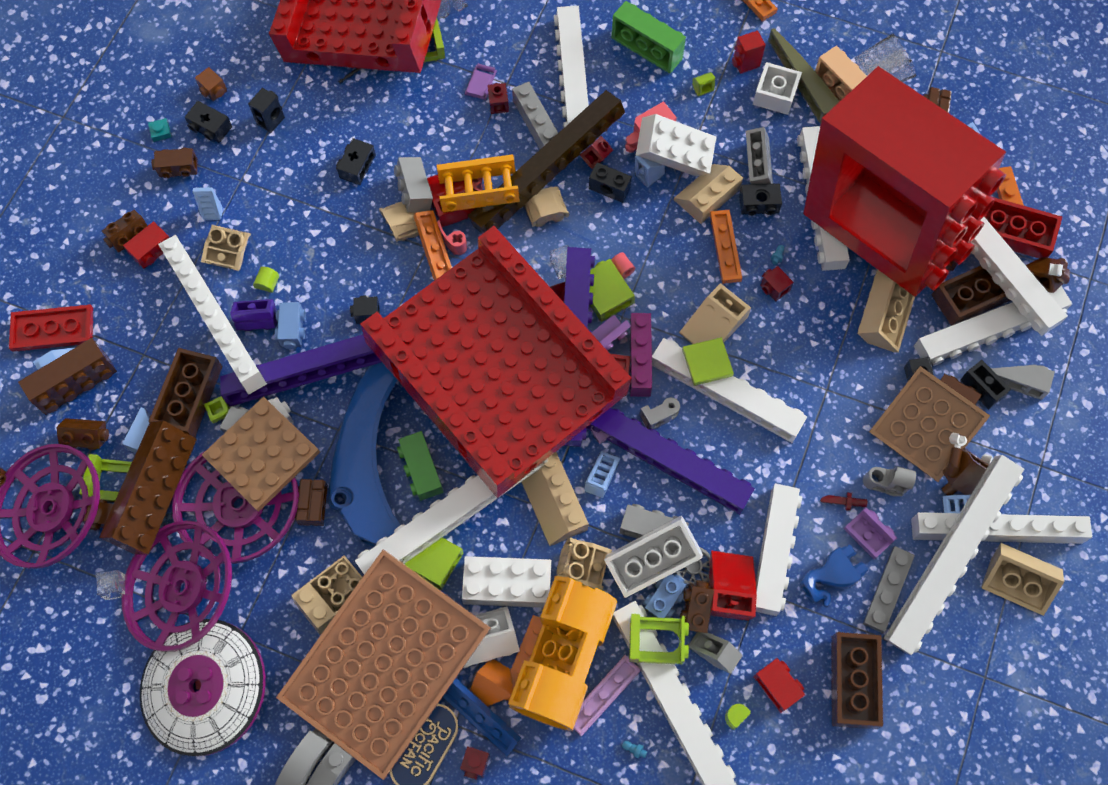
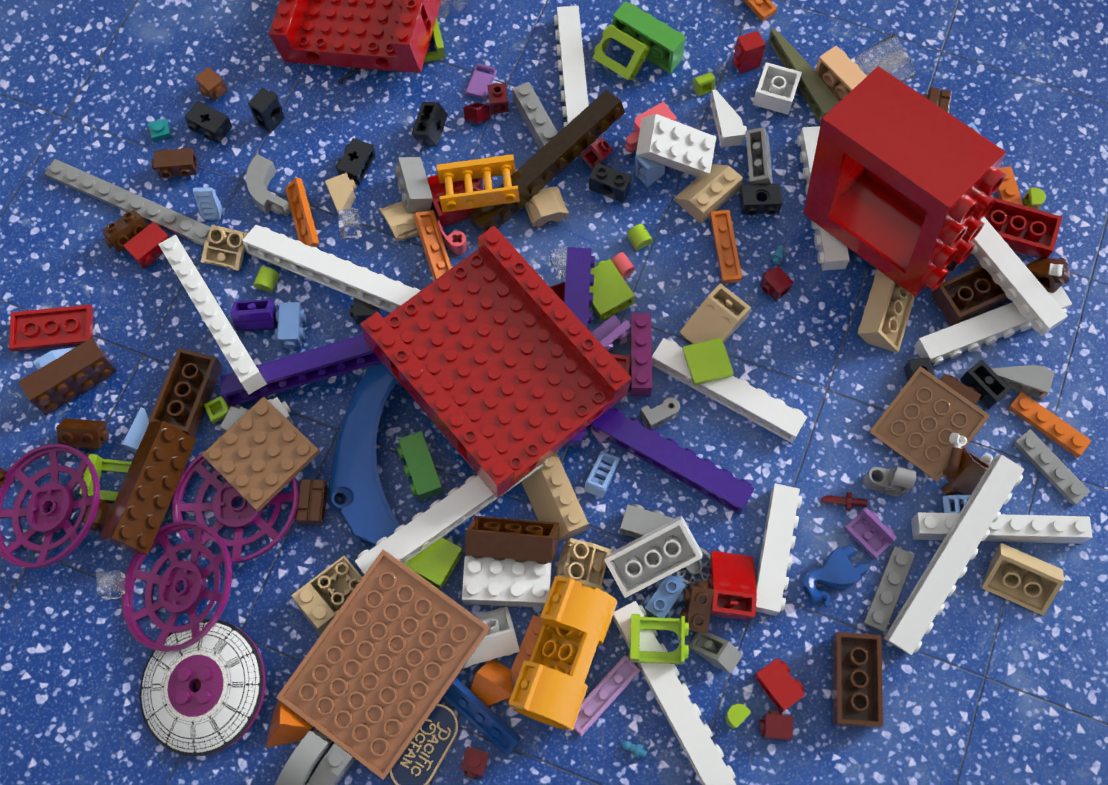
none -> light grey plate [44,159,211,246]
none -> white brick [242,225,420,313]
none -> light grey arch [246,154,291,216]
none -> orange slope [265,700,314,748]
none -> orange plate [285,178,319,247]
none -> tan slope [325,173,357,221]
none -> clear brick [338,208,362,239]
none -> black brick [411,101,448,147]
none -> dark red slope [463,102,490,123]
none -> reddish brown brick [466,516,559,564]
none -> lime panel [593,25,651,80]
none -> lime brick [627,224,653,251]
none -> white slope [710,90,747,147]
none -> dark red brick [758,710,793,741]
none -> orange plate [1008,391,1092,458]
none -> light grey plate [1013,429,1091,506]
none -> lime brick [1023,187,1046,210]

